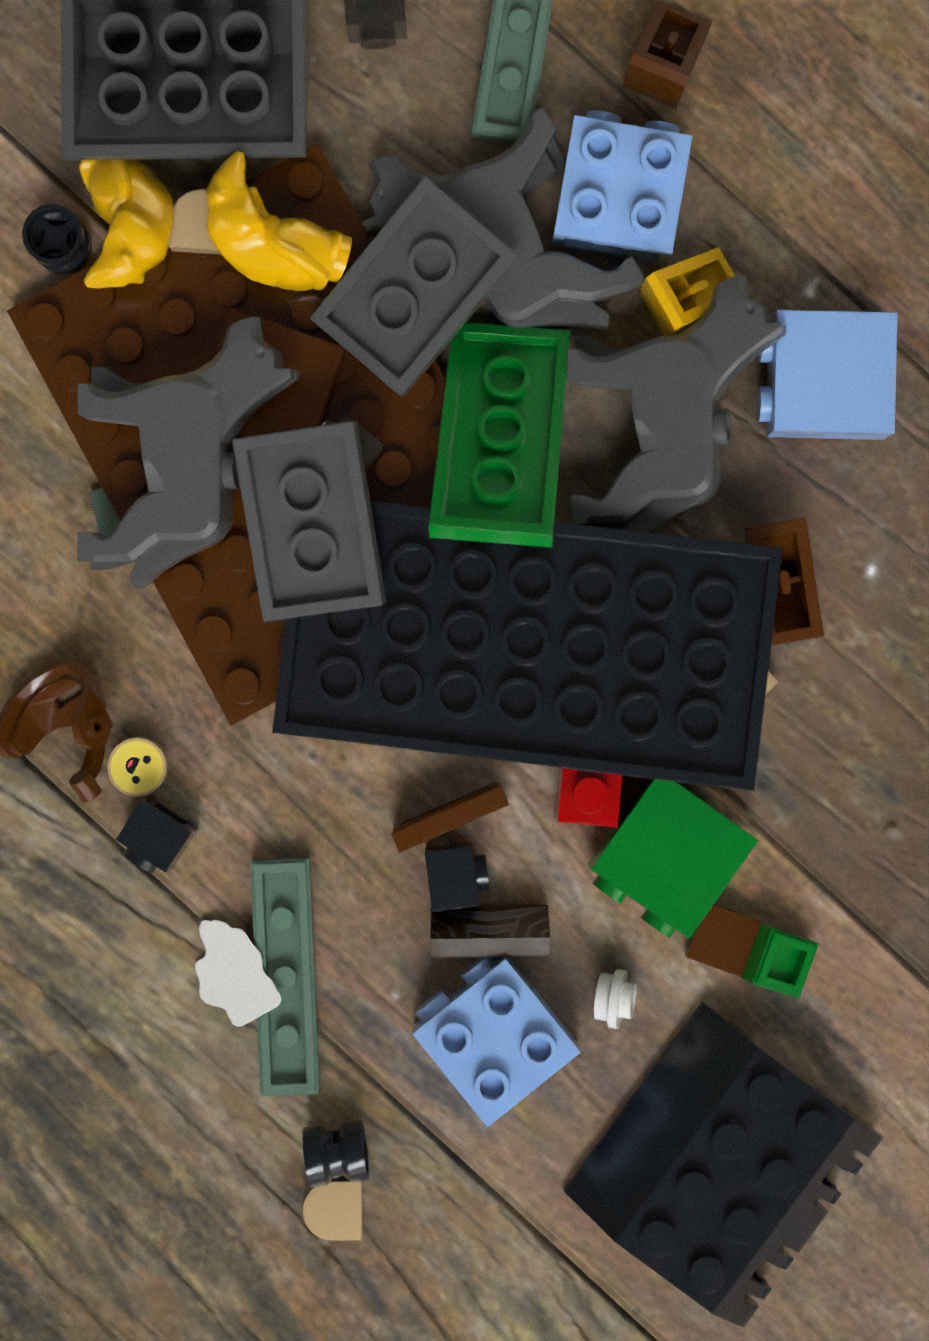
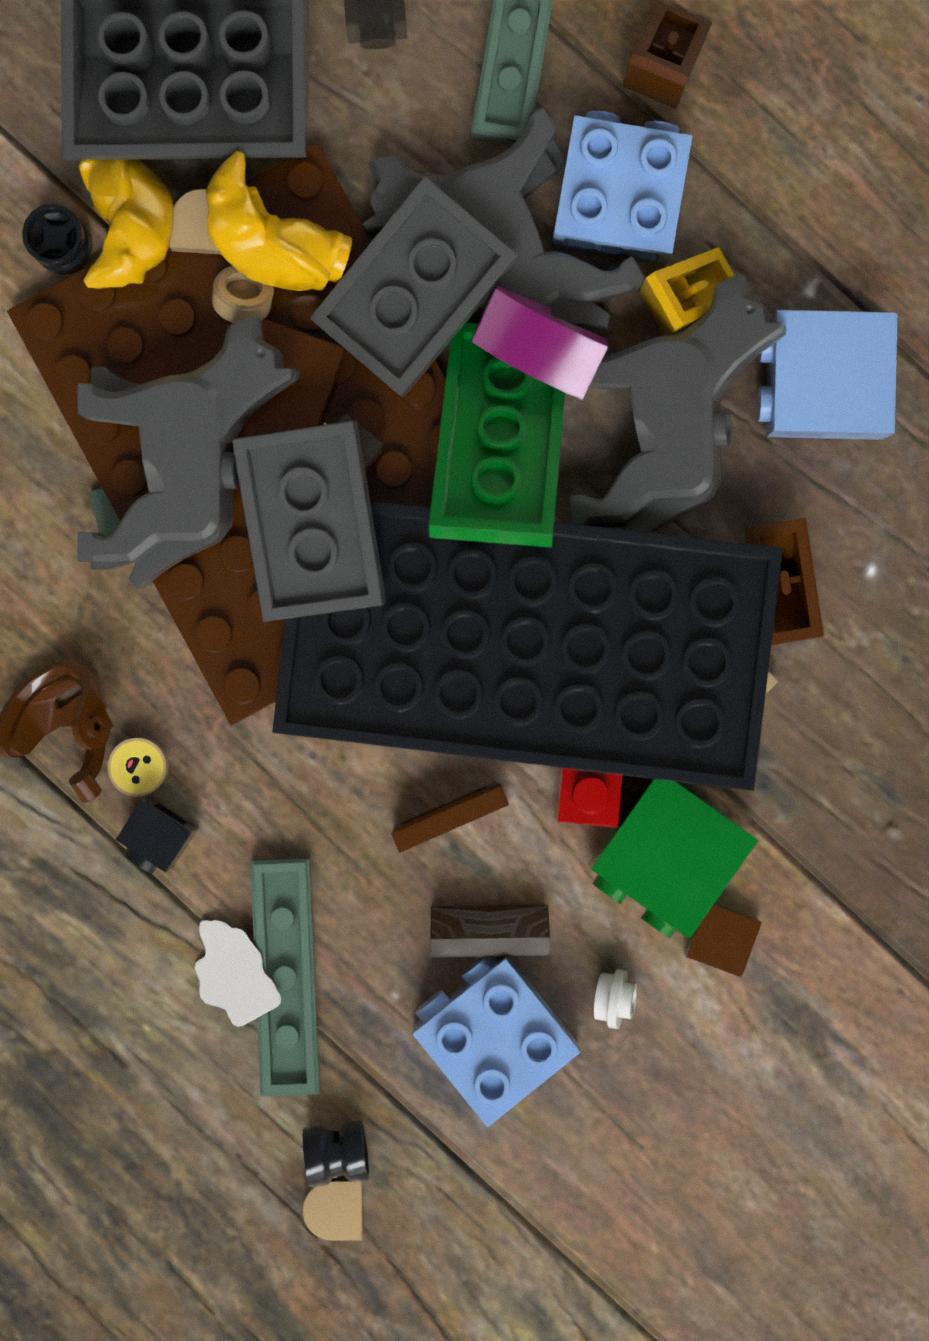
black plate [424,842,490,912] -> none
black slope [563,1002,884,1327] -> none
green tile [742,923,819,999] -> none
none -> tan tile [212,266,274,323]
none -> magenta slope [471,285,608,400]

